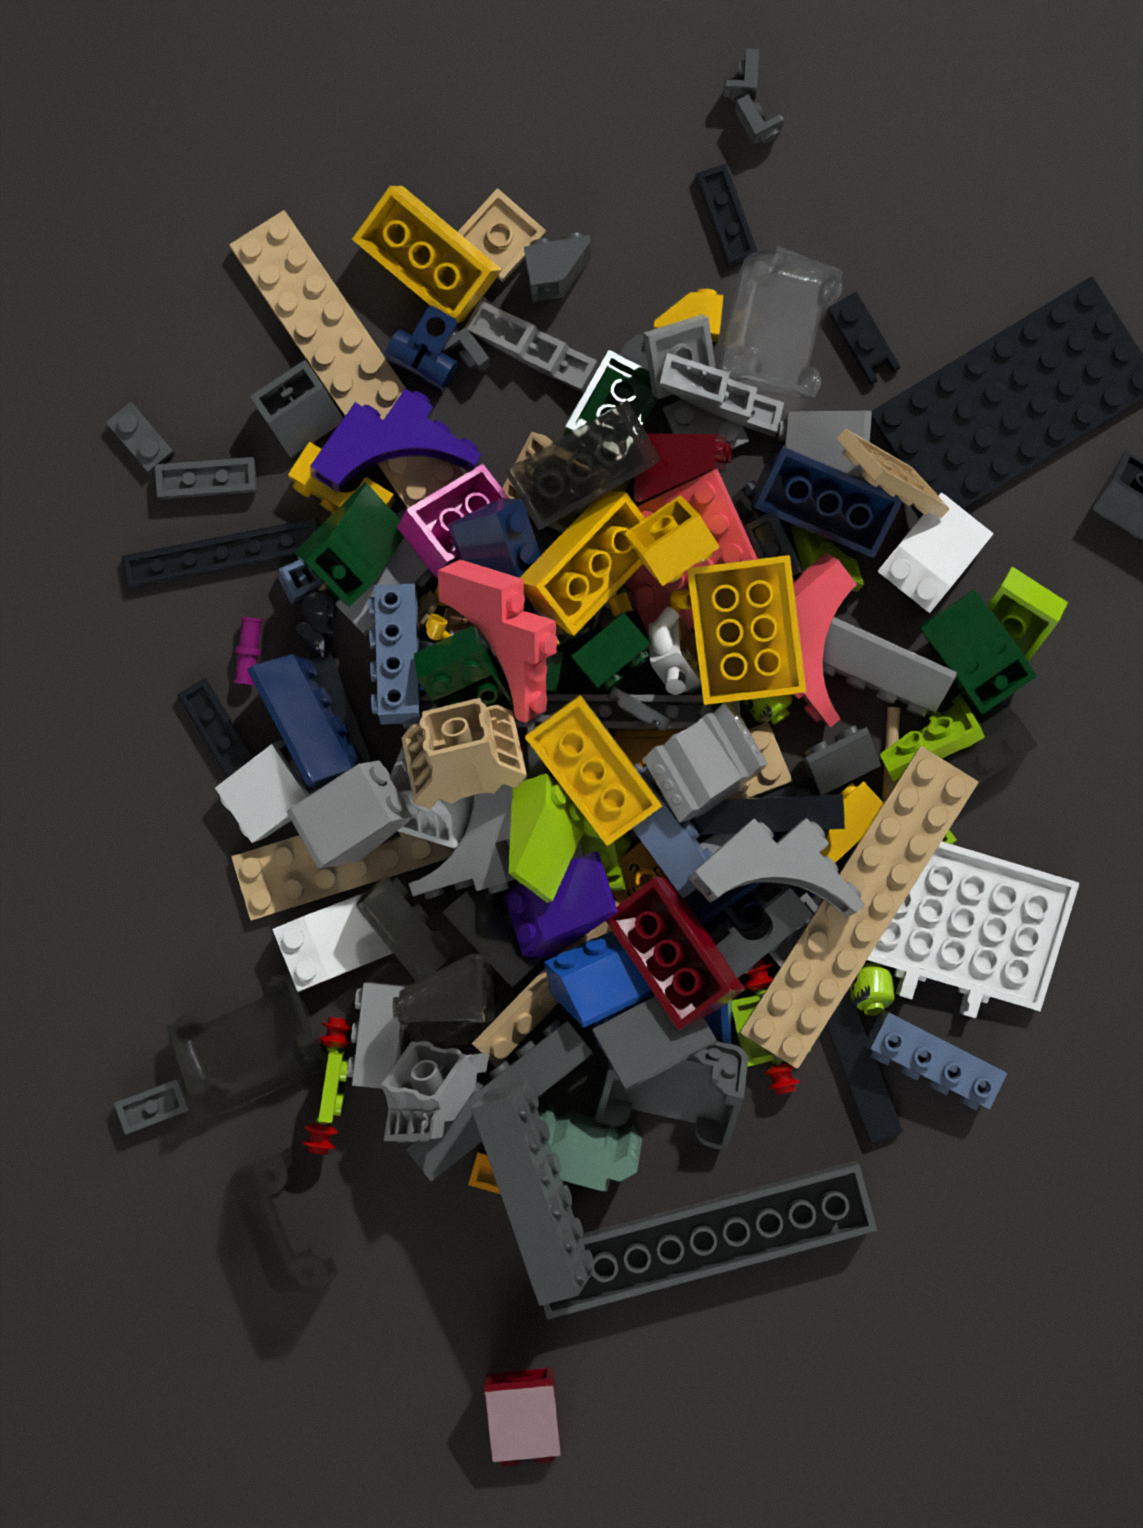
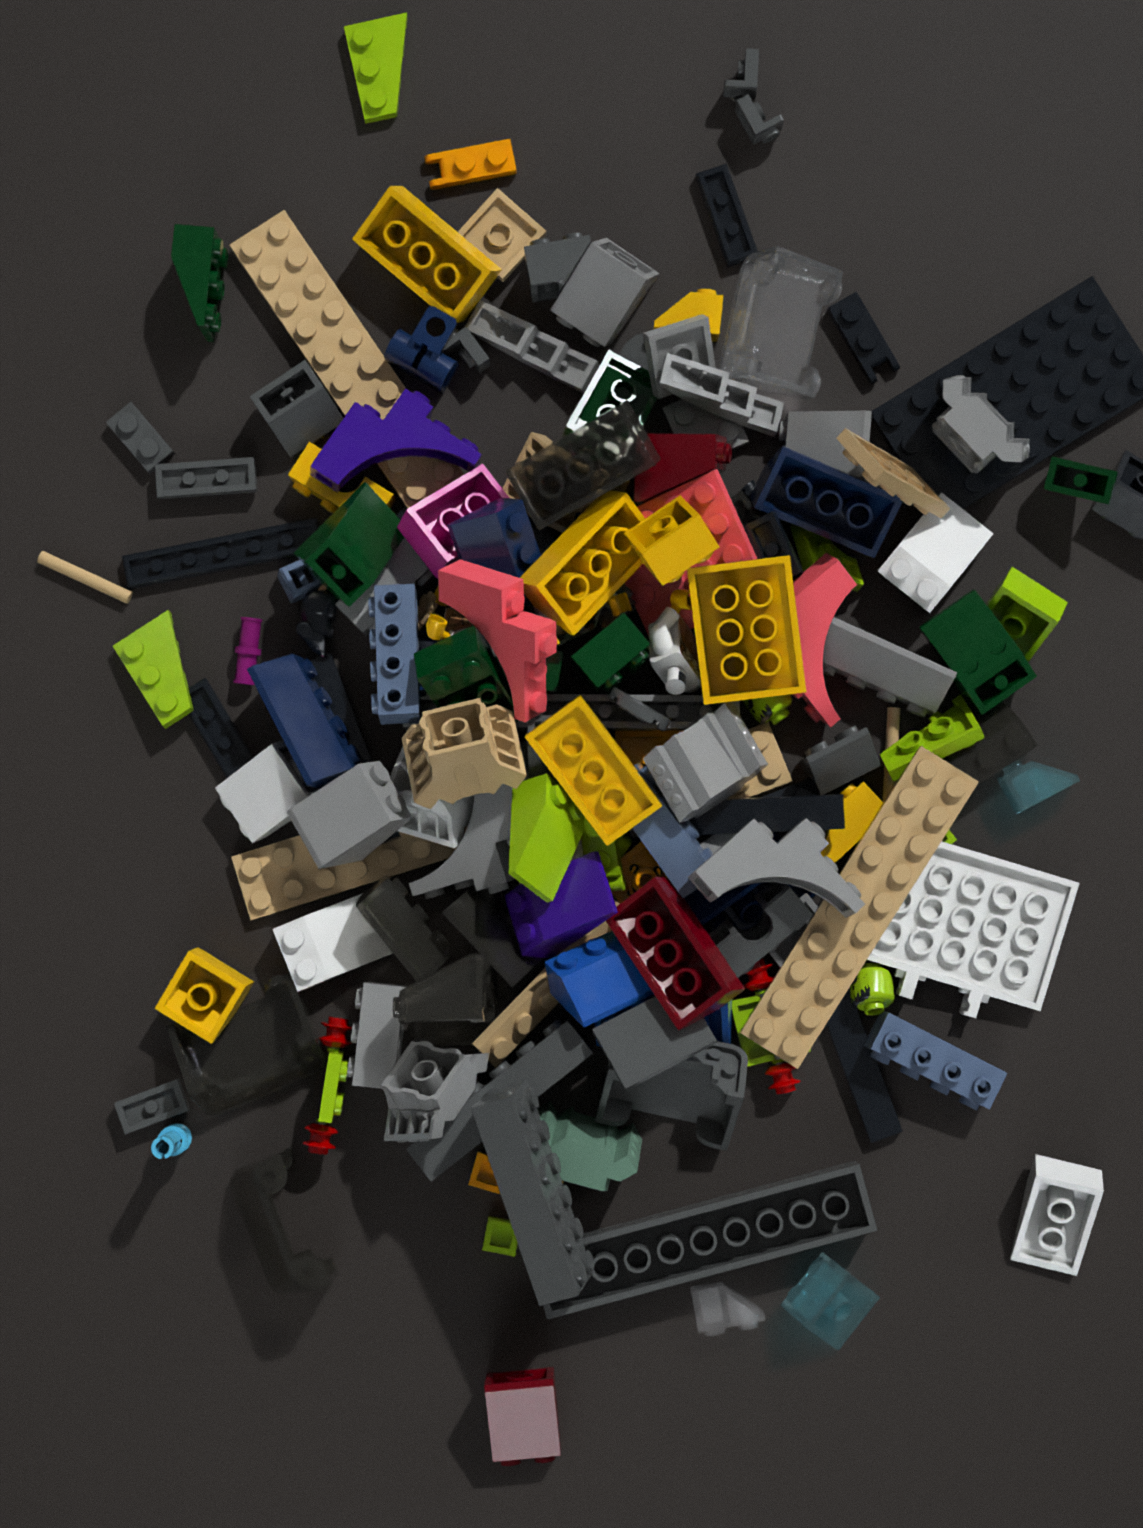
none -> tan bar [37,551,133,604]
none -> lime wing [113,610,194,729]
none -> medium azure pin [151,1123,192,1159]
none -> yellow slope [154,947,254,1044]
none -> dark green slope [171,224,228,342]
none -> lime wing [344,12,408,124]
none -> light orange hinge [424,139,517,190]
none -> lime tile [482,1216,518,1257]
none -> light grey slope [550,238,660,347]
none -> clear slope [690,1281,765,1336]
none -> clear light blue slope [781,1252,880,1351]
none -> light grey slope [932,375,1030,473]
none -> clear light blue slope [997,759,1080,814]
none -> white slope [1010,1154,1104,1276]
none -> dark green slope [1044,457,1118,505]

